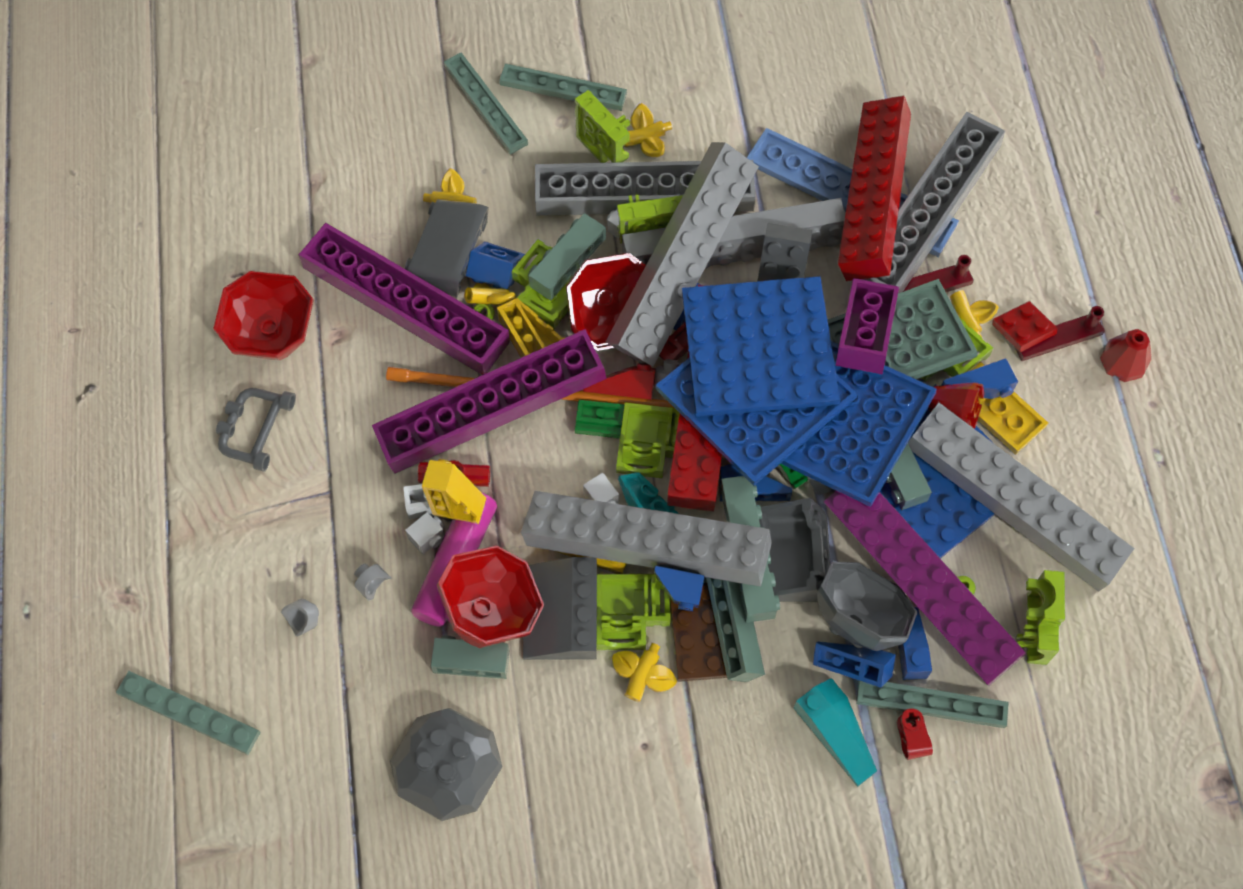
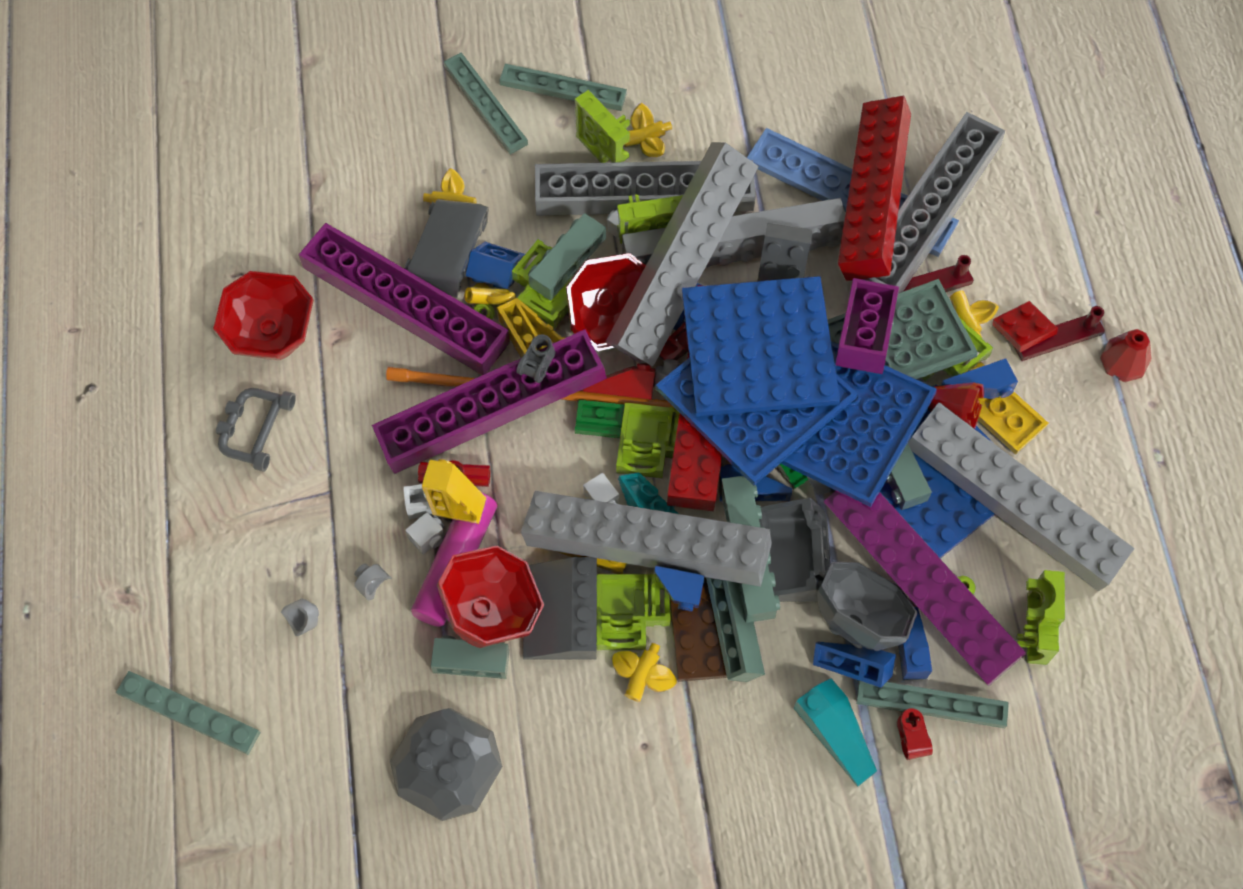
none -> dark grey piece [517,335,555,383]

